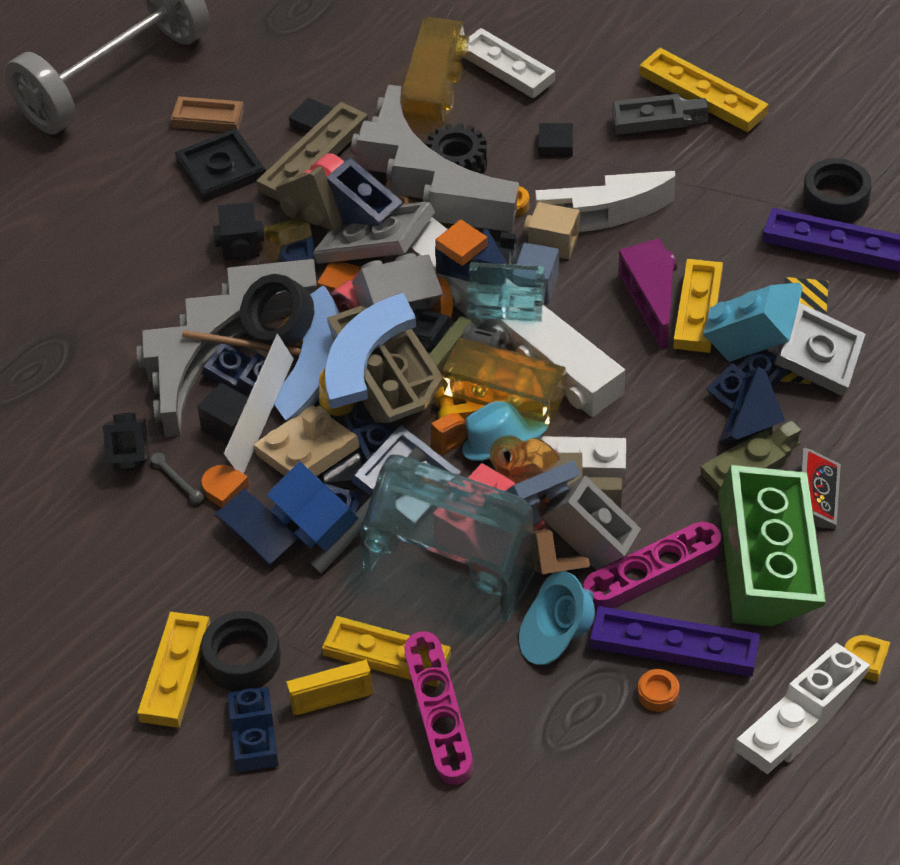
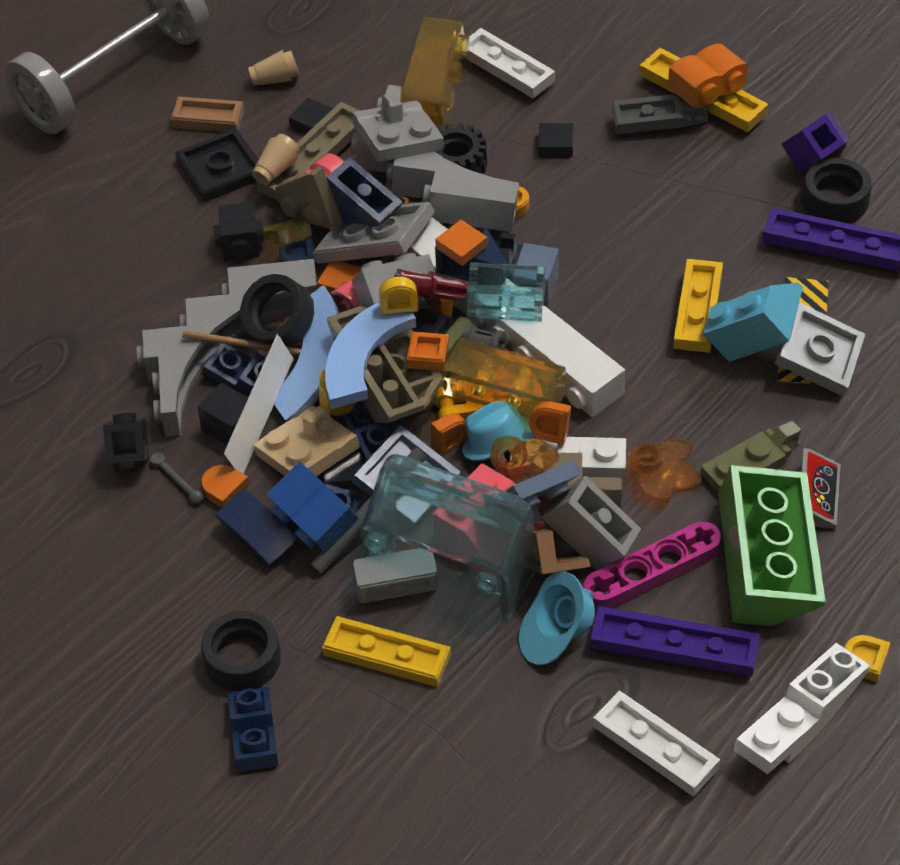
yellow plate [137,612,211,728] -> none
yellow tile [286,659,373,716] -> none
dark pink beam [404,631,474,785] -> none
tan brick [523,202,579,259] -> none
white slope [535,171,676,232] -> none
magenta slope [618,238,677,350] -> none
orange tile [638,669,680,712] -> none
dark blue slope [707,349,789,410] -> none
dark blue slope [719,367,785,445] -> none
none -> tan cone [248,50,300,87]
none -> tan cone [252,134,300,186]
none -> light grey hinge [352,93,444,162]
none -> light grey slope [353,547,437,604]
none -> yellow tile [379,277,418,315]
none -> dark red axle [394,269,468,302]
none -> orange tile [407,332,449,371]
none -> orange tile [529,401,571,445]
none -> white plate [593,690,720,797]
none -> clear orange plate [627,439,702,502]
none -> orange brick [667,44,748,108]
none -> dark purple slope [781,110,850,173]

